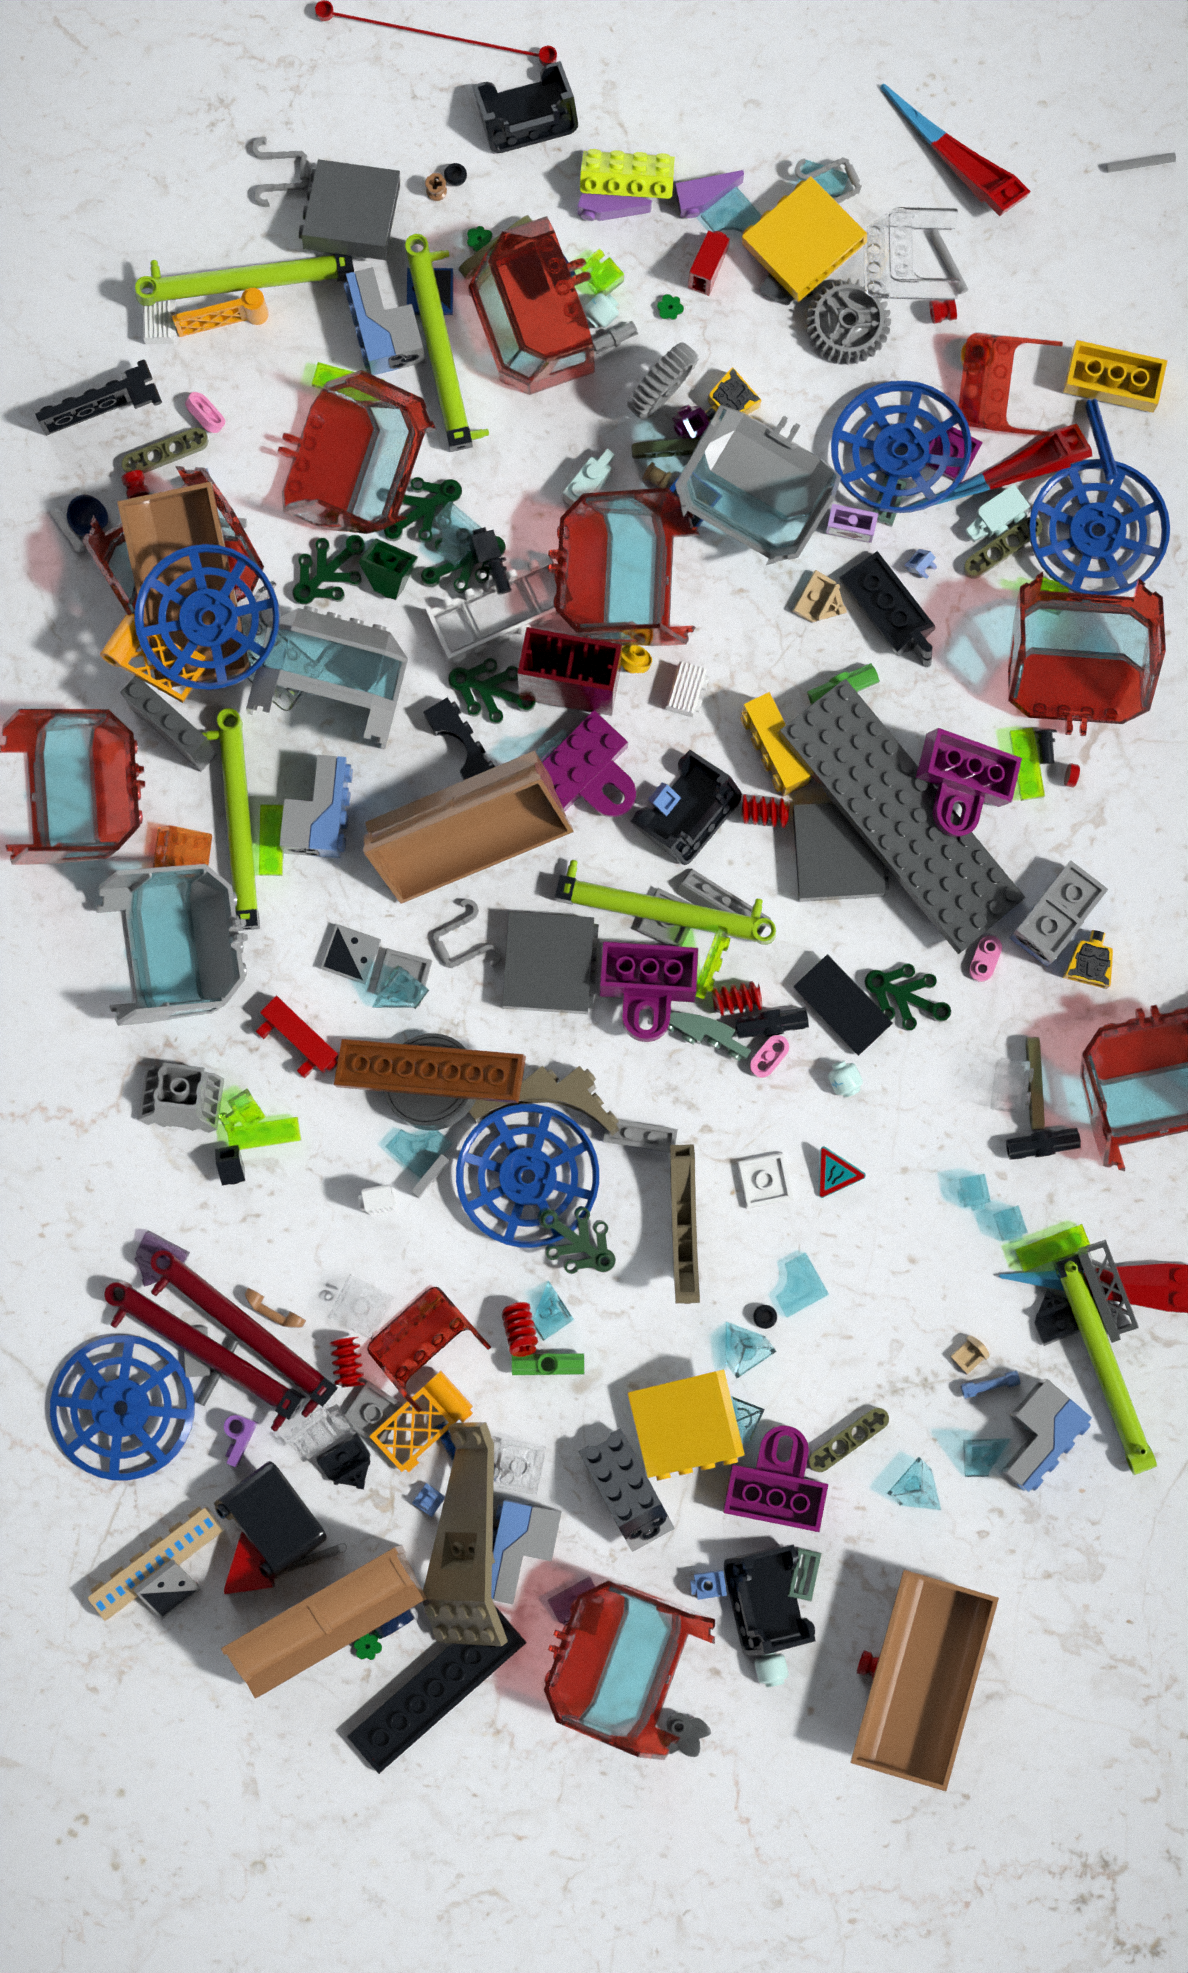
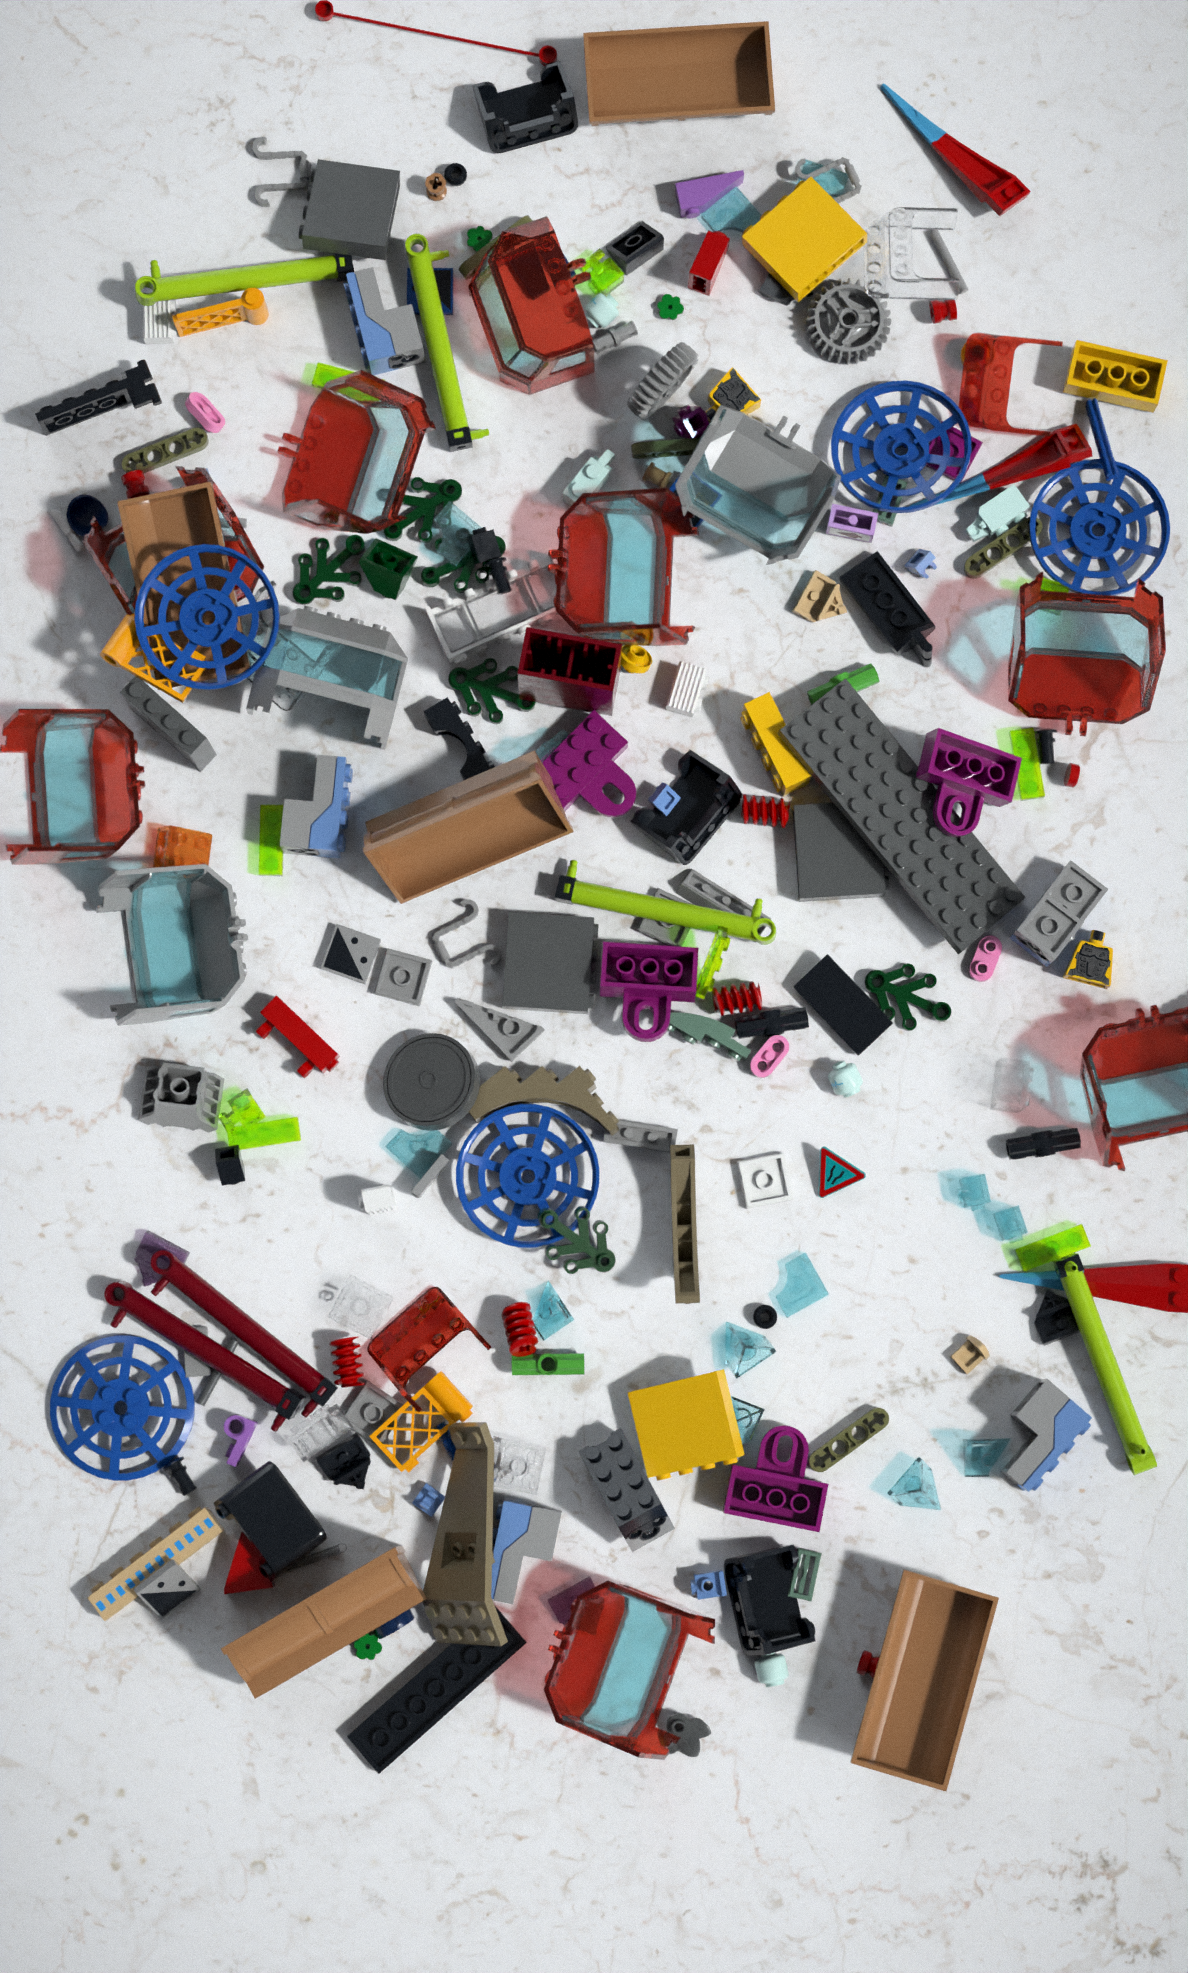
lime piece [202,708,260,931] -> none
medium nougat bar [245,1287,306,1328] -> none
dark orange plate [334,1039,526,1103] -> none
clear light blue slope [372,965,429,1009] -> none
medium lavender slope [578,193,652,221] -> none
neon yellow bracket [580,149,675,199] -> none
medium blue bar [961,1370,1021,1399] -> none
olive beam [1025,1037,1045,1130] -> none
dark grey fence [1078,1239,1139,1343] -> none
light grey bar [1106,152,1176,173] -> none
none -> black pin [162,1456,197,1496]
none -> light grey wing [454,998,545,1062]
none -> medium nougat piece [583,21,775,127]
none -> black slope [606,221,664,276]

